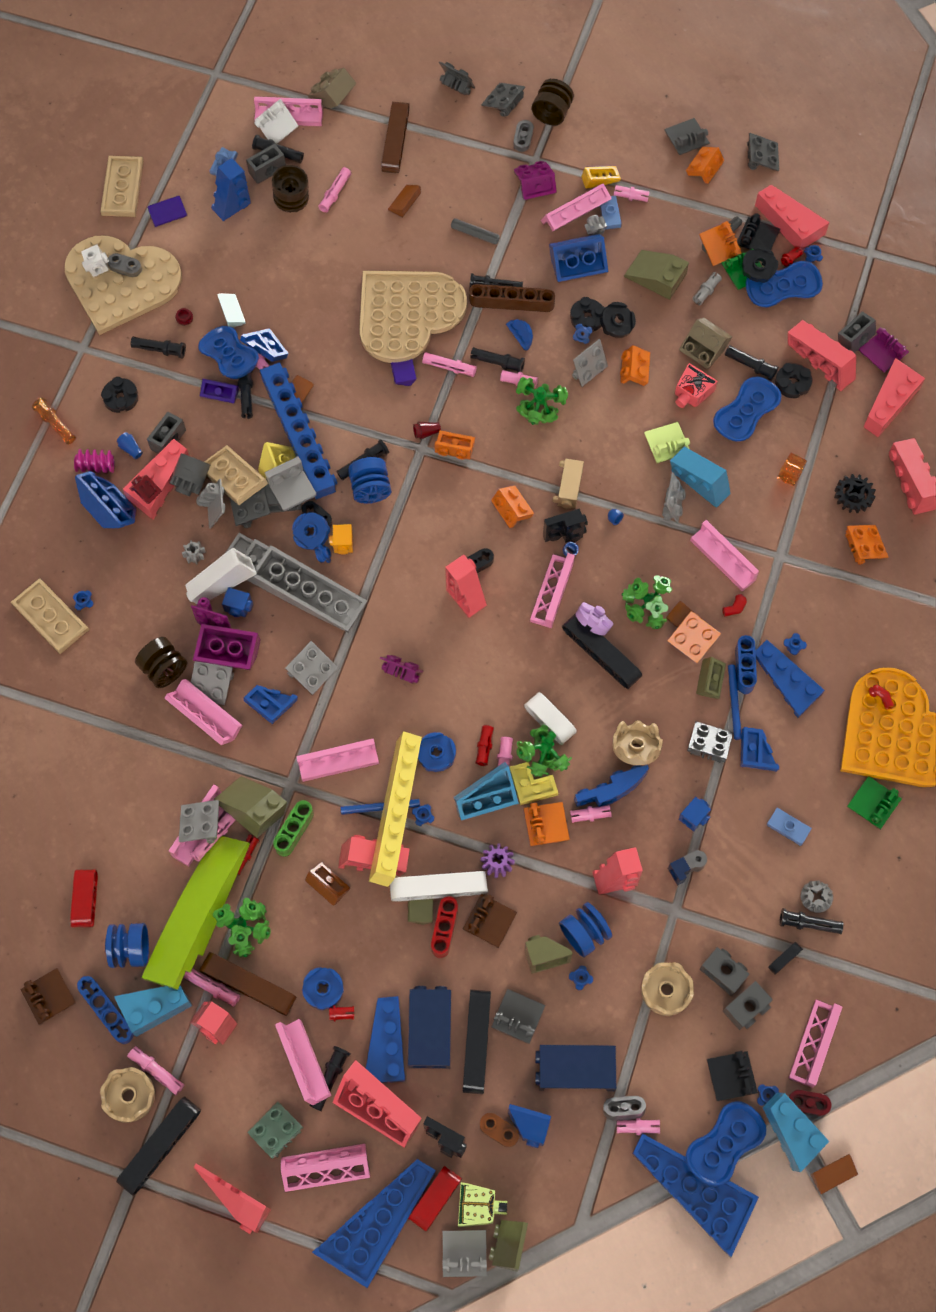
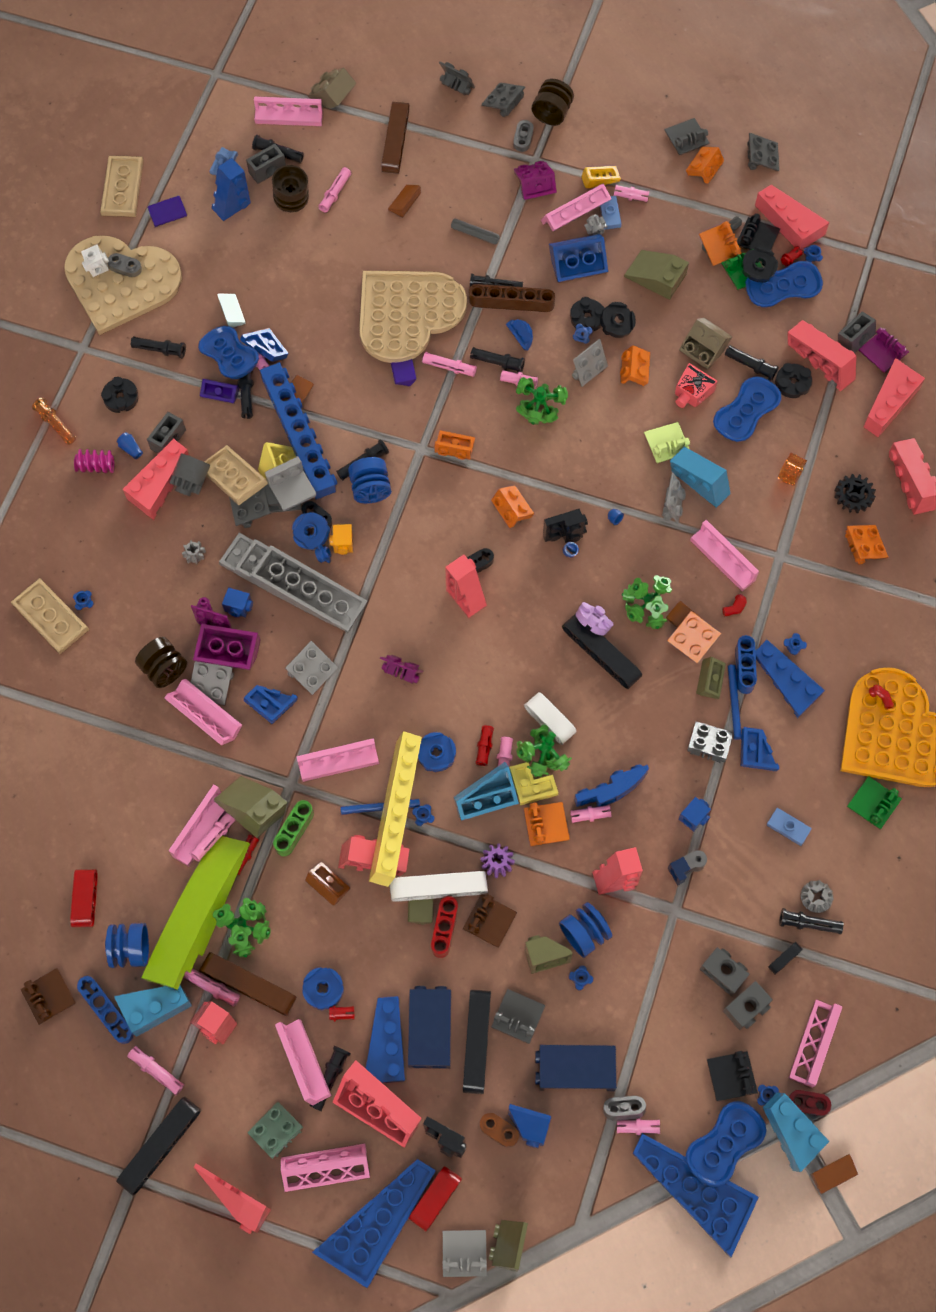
blue wedge [75,471,136,528] -> none
tan plate [100,1067,155,1123] -> none
dark red bracket [129,475,162,504] -> none
dark red plate [175,308,193,326] -> none
light grey hinge [179,800,219,843] -> none
white slope [185,548,257,604] -> none
light grey hinge [196,479,225,529] -> none
white hinge [254,99,299,144] -> none
dark red cone [413,422,441,440] -> none
yellowish green torso [458,1182,508,1227] -> none
bright pink fence [530,553,575,628] -> none
tan brick [552,459,584,509] -> none
tan plate [612,720,663,765] -> none
tan plate [641,962,694,1016] -> none
light grey pin [692,272,722,305] -> none

